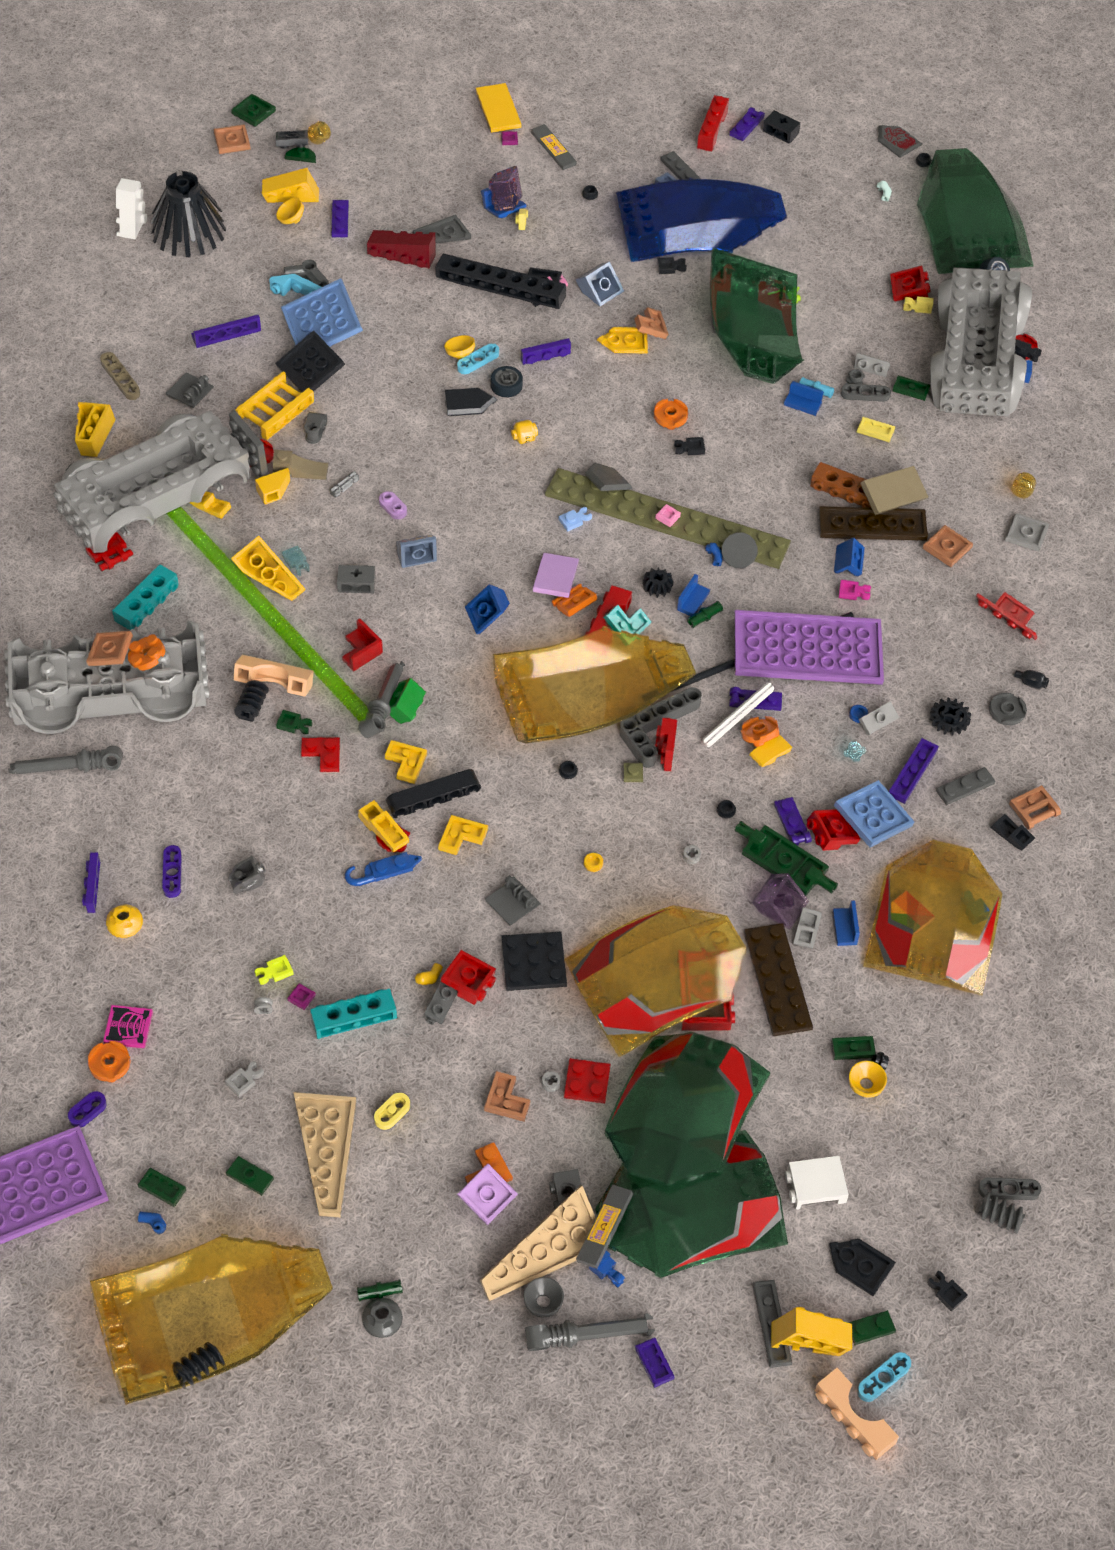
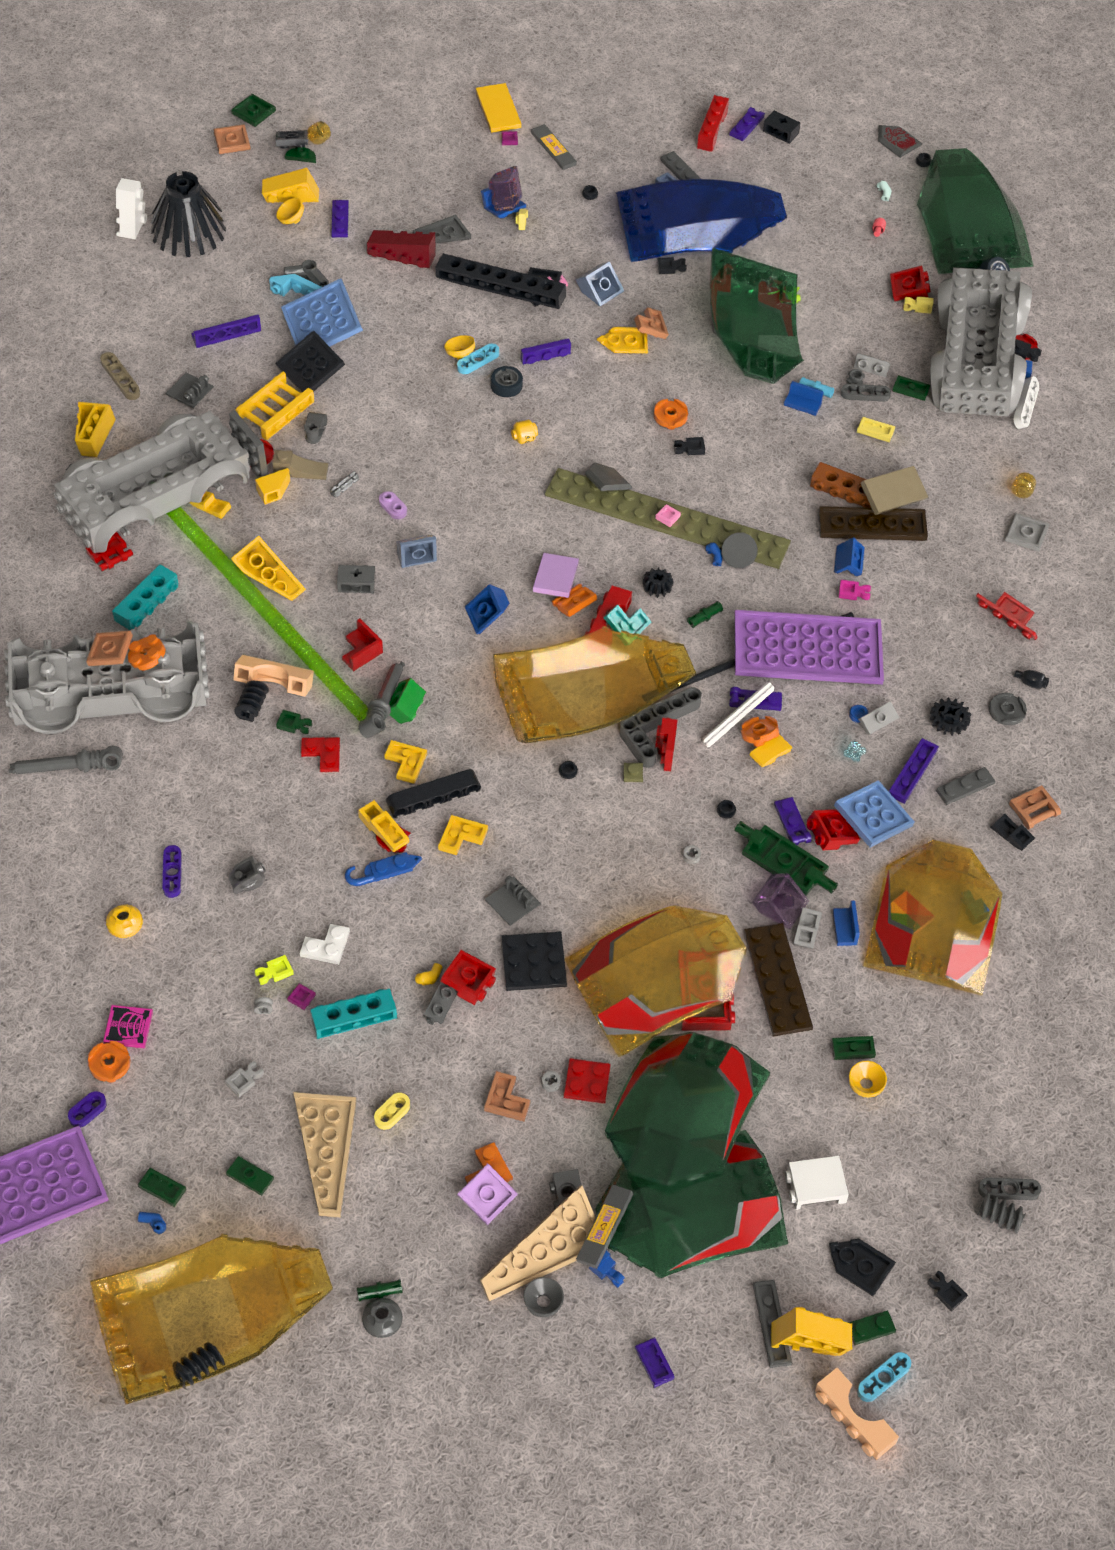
dark purple plate [82,852,101,913] -> none
clear light blue plate [282,545,310,576] -> none
black tile [445,388,498,416] -> none
dark grey piece [525,1313,655,1351] -> none
light blue plate [558,507,592,532] -> none
yellow tile [584,853,603,872] -> none
blue panel [677,574,710,616] -> none
black plate [871,1052,889,1070] -> none
nougat plate [923,525,973,567] -> none
none -> white plate [300,924,350,965]
none -> coral cylinder [872,217,886,237]
none -> white beam [1014,376,1039,429]

